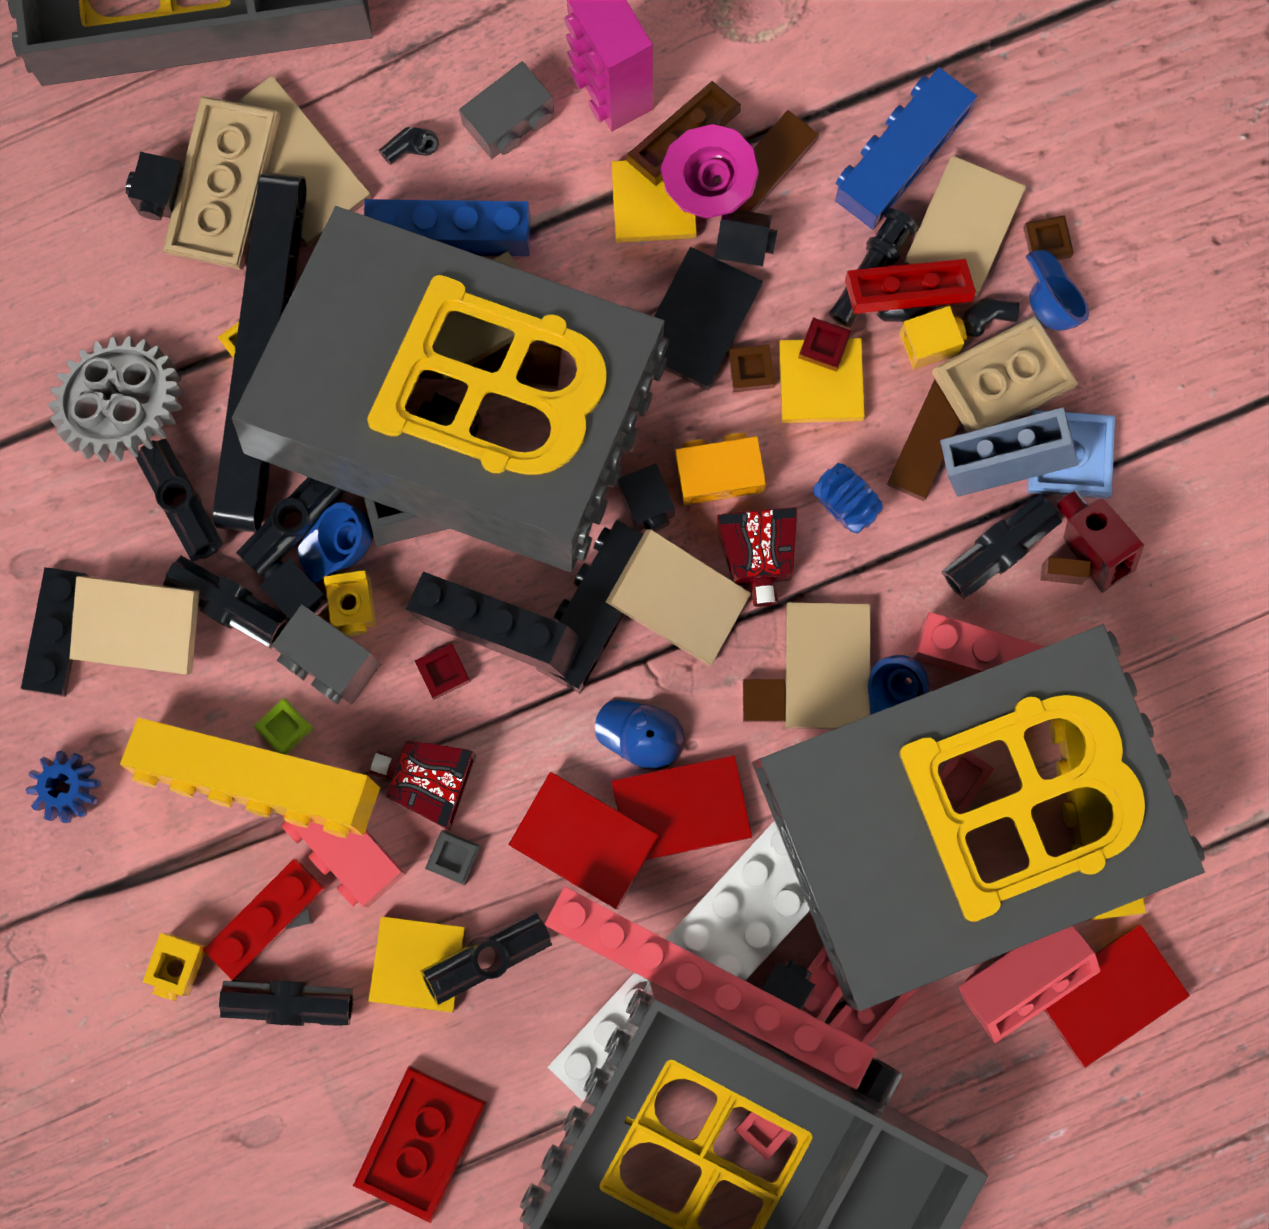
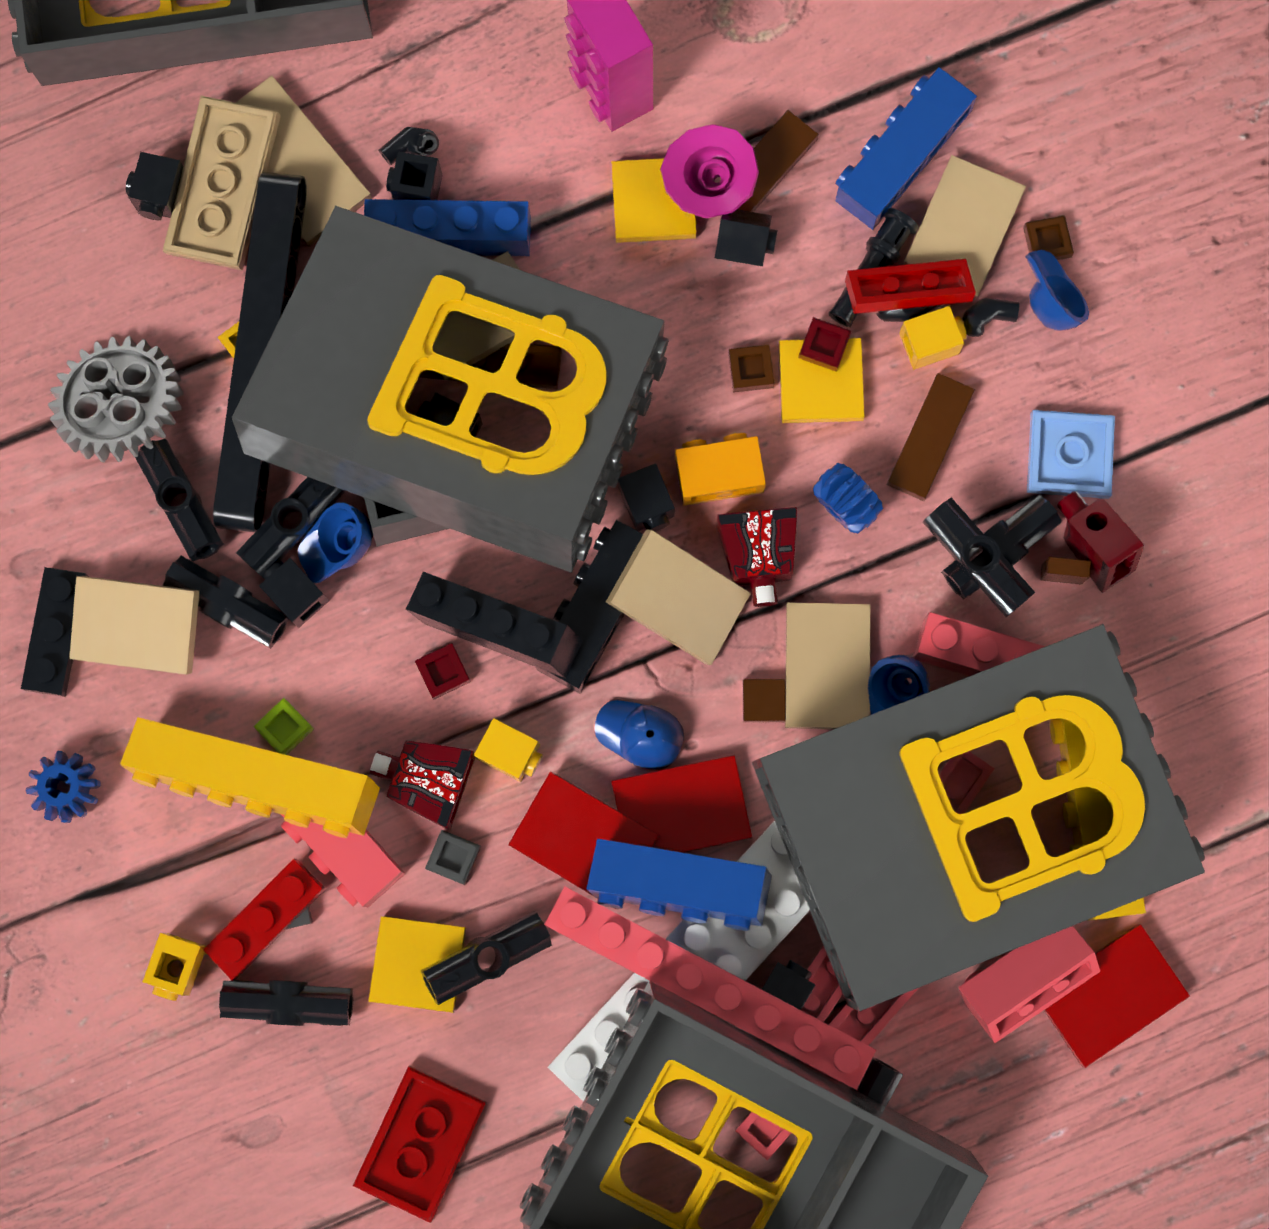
dark grey brick [271,604,381,705] -> none
yellow brick [324,570,377,636] -> none
dark grey brick [459,61,554,159] -> none
reddish brown tile [627,81,741,186] -> none
black tile [654,247,763,391] -> none
tan tile [931,315,1078,433] -> none
sand blue brick [940,407,1079,497] -> none
none -> black brick [386,151,443,200]
none -> yellow brick [474,718,543,782]
none -> blue brick [587,839,772,931]
none -> black piece [923,497,1035,617]

